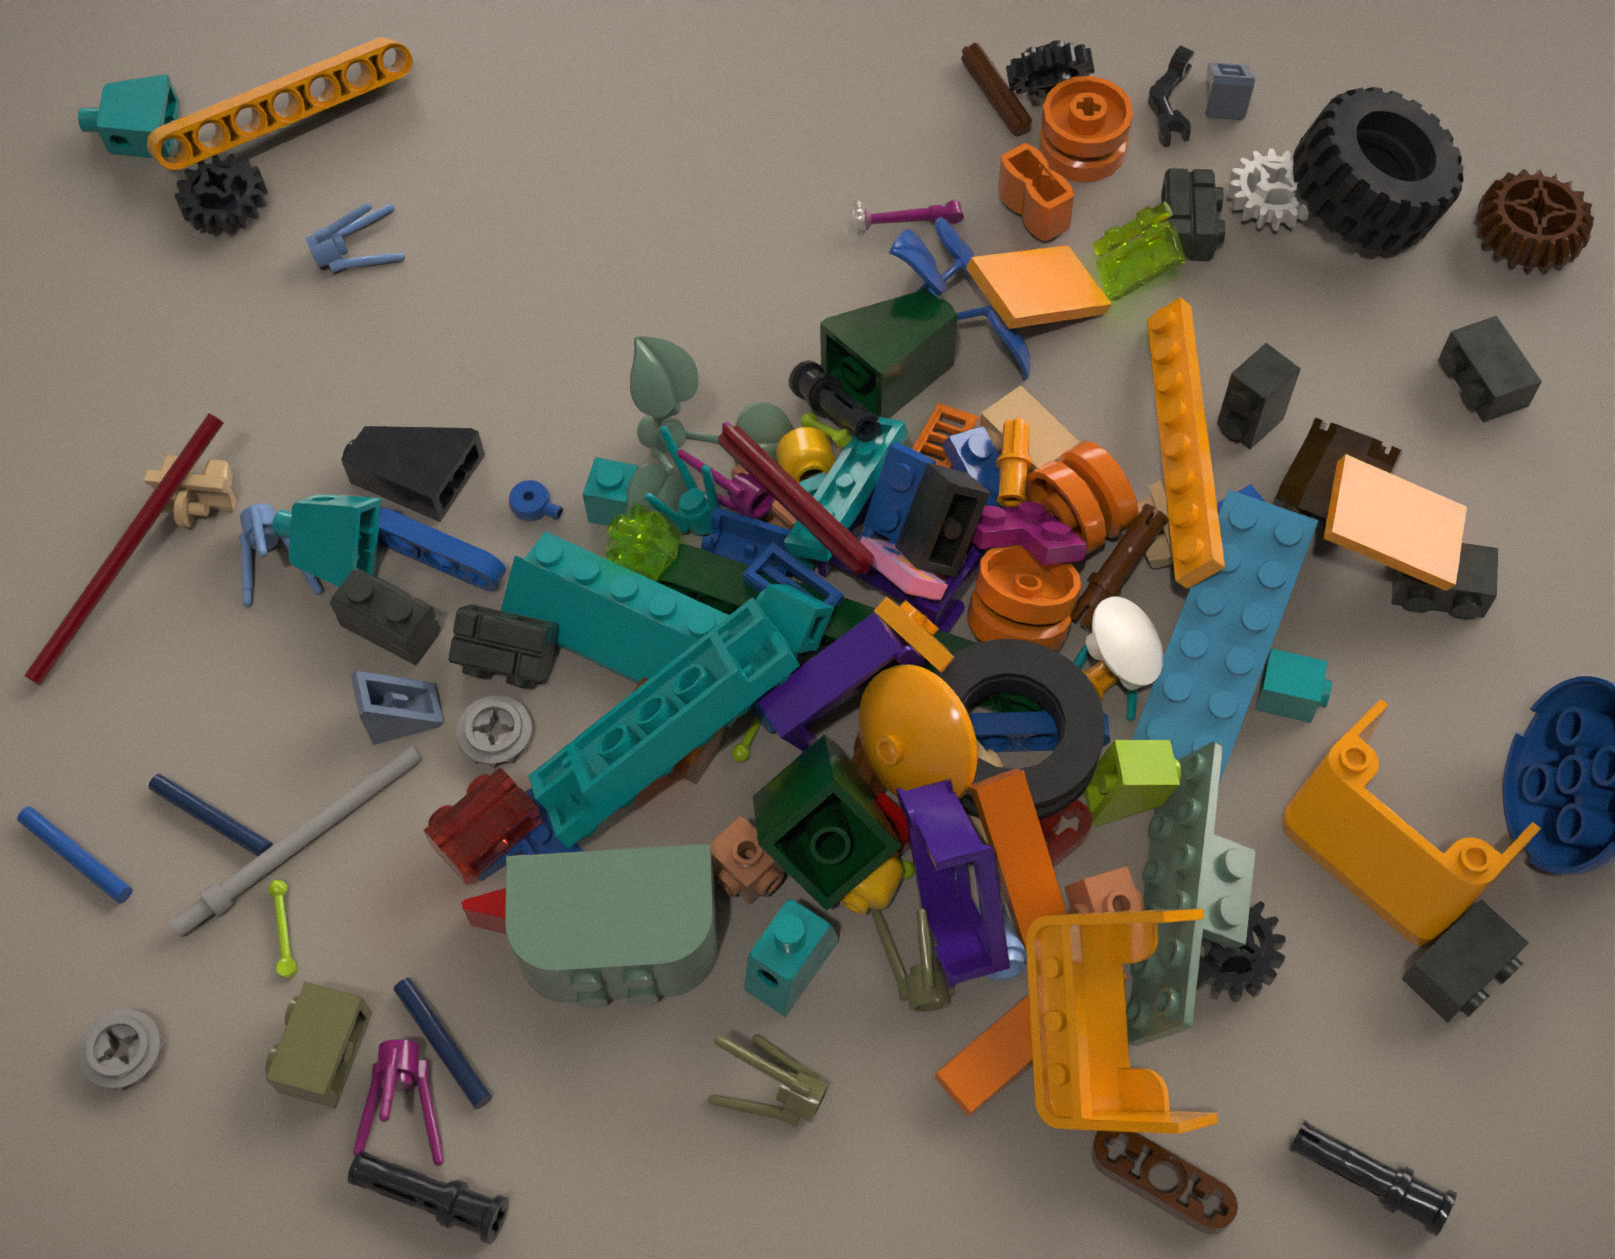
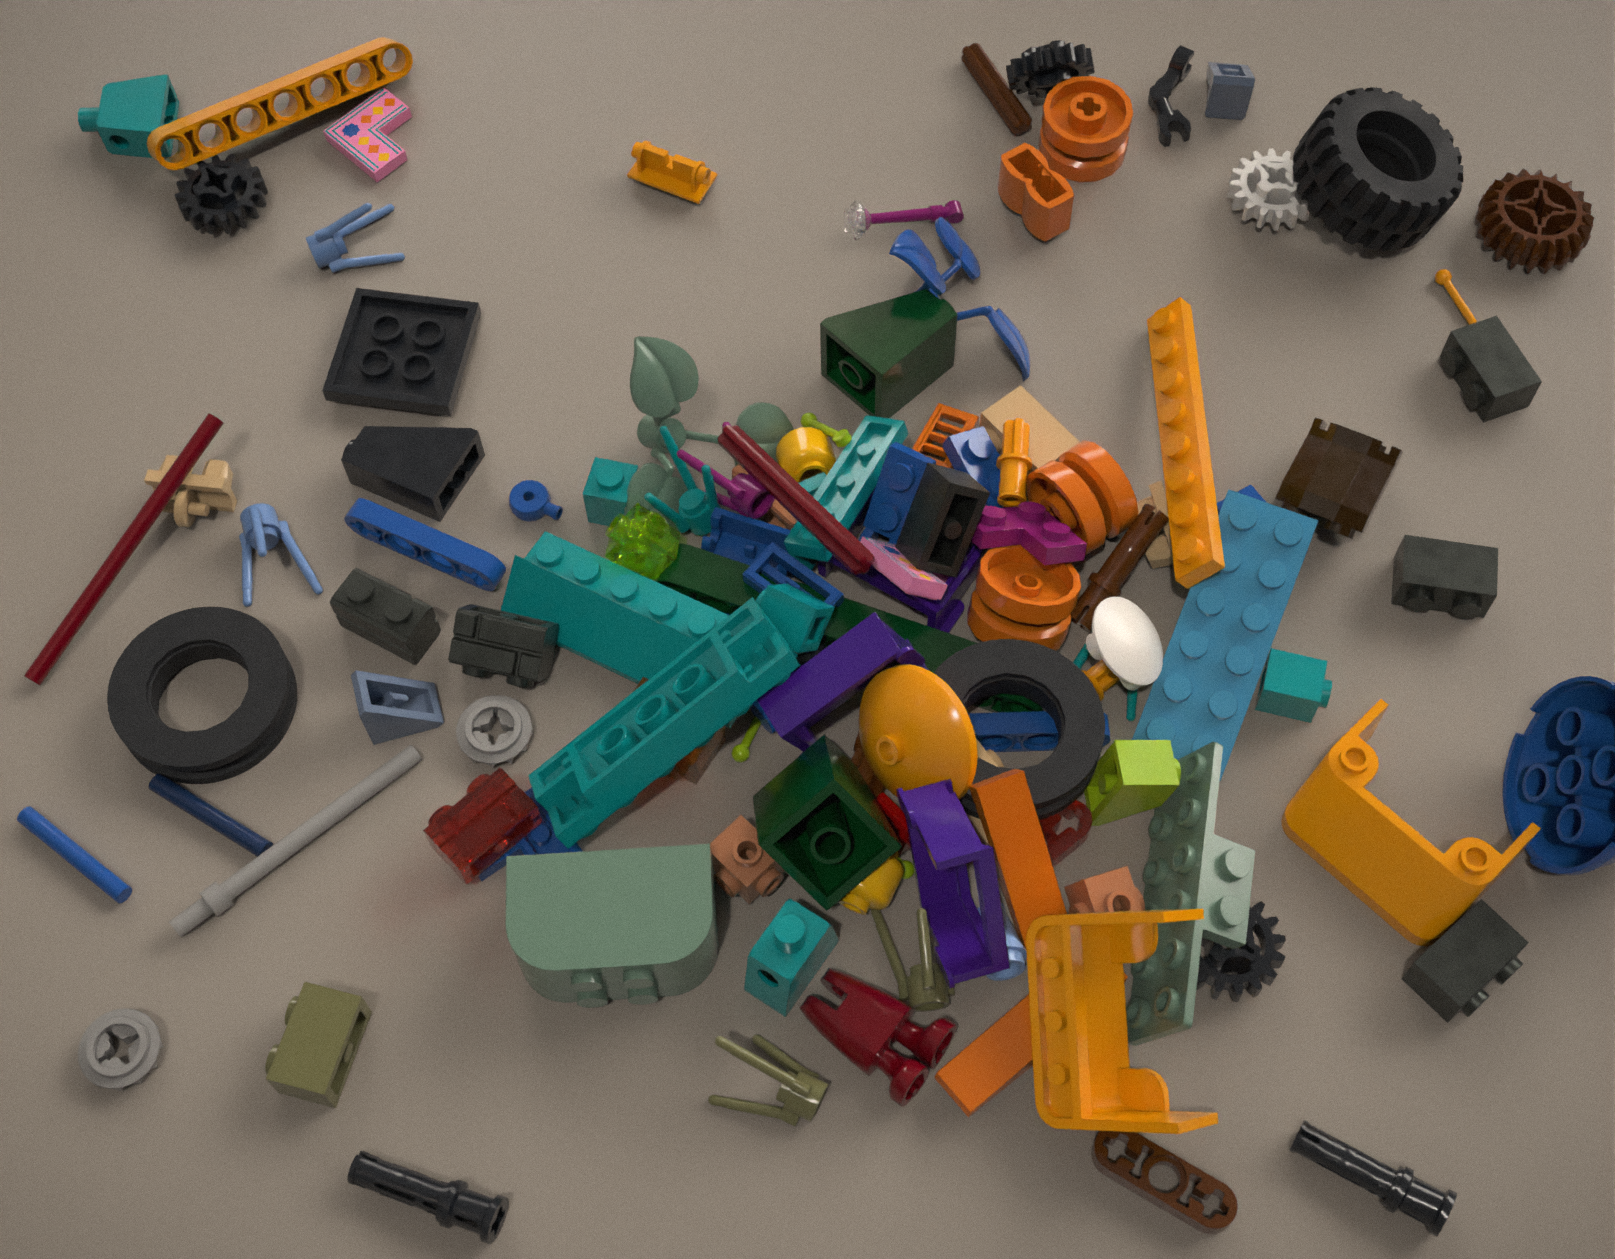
lime hinge [268,879,298,979] -> none
teal torso [272,494,381,587] -> none
magenta plant [353,1039,444,1166] -> none
dark blue bar [393,978,492,1109] -> none
red slope [461,888,507,934] -> none
black pin [789,360,881,442] -> none
light orange wing [874,596,955,673] -> none
light orange tile [966,245,1112,329] -> none
clear neon green plate [1092,201,1187,302] -> none
pearl dark grey brick [1161,168,1225,261] -> none
pearl dark grey brick [1217,343,1301,450] -> none
tile [1323,454,1467,591] -> none
none -> black tyre [107,607,297,784]
none -> black plate [322,288,481,416]
none -> bright pink tile [323,87,412,182]
none -> light orange hinge [627,140,718,204]
none -> dark red piece [799,968,957,1107]
none -> light orange hinge [1435,269,1477,325]

